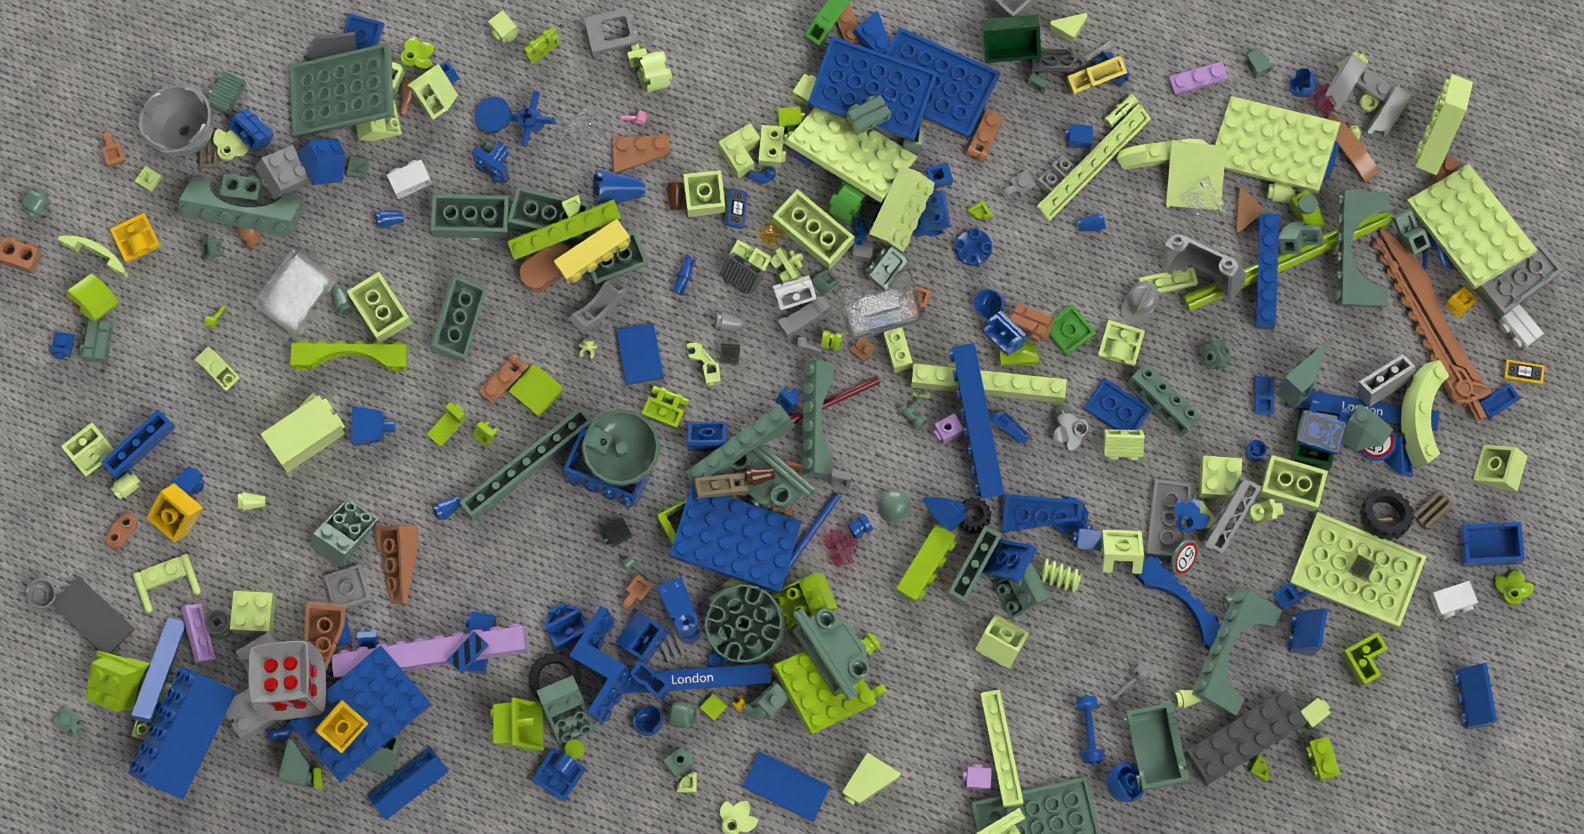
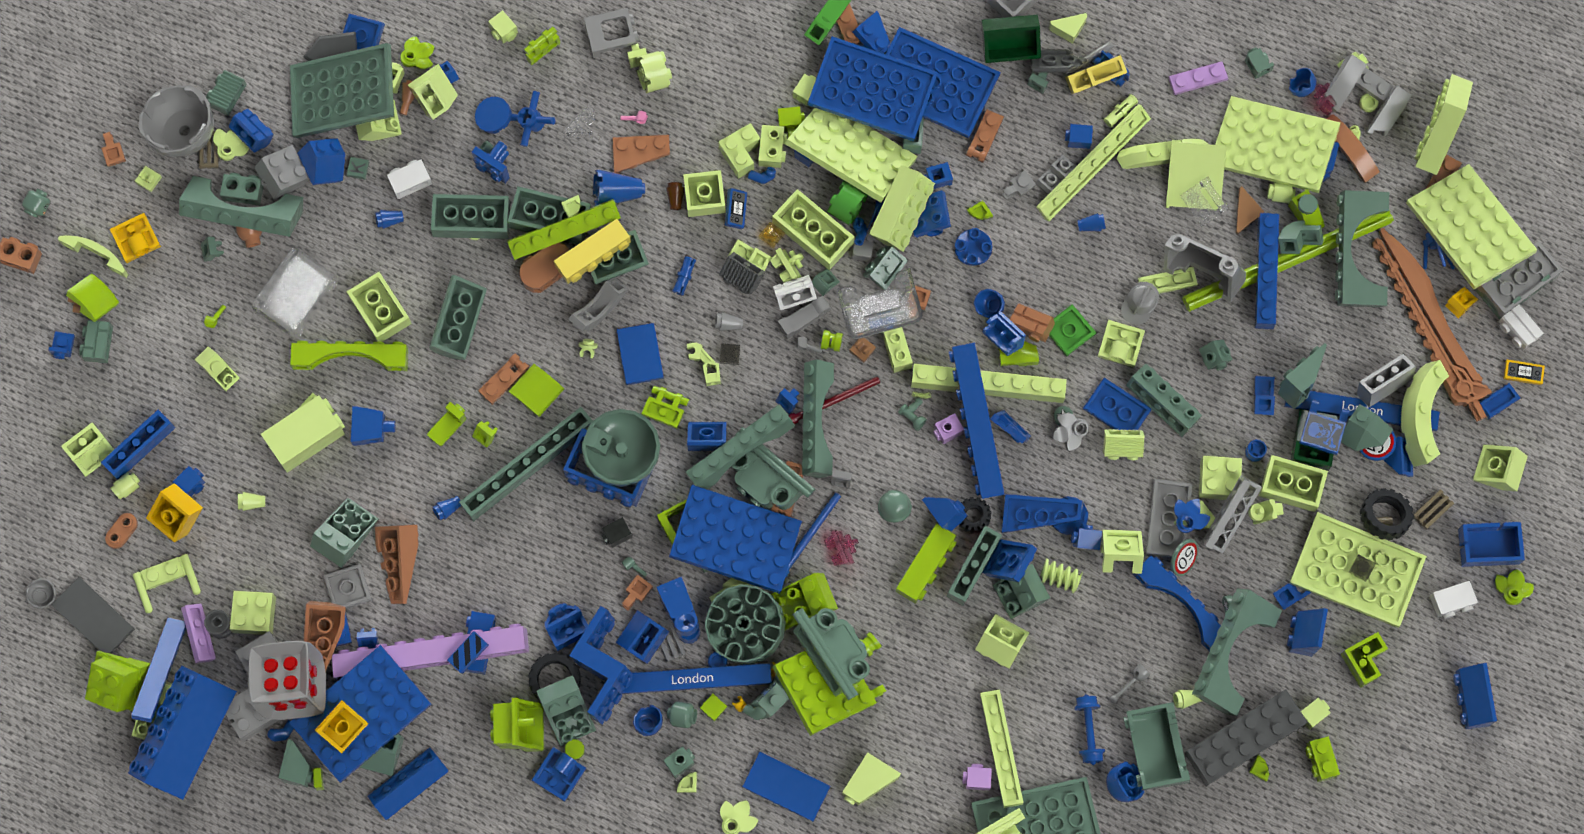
sand green plate [53,706,89,740] -> none
sand green cone [332,286,354,316] -> none
blue brick [630,662,672,700] -> none
dark tan plate [693,473,750,499] -> none
reddish brown cone [746,467,775,486] -> none
sand green brick [846,96,891,136] -> none
blue wheel [847,514,873,540] -> none
sand green brick [1392,209,1431,254] -> none

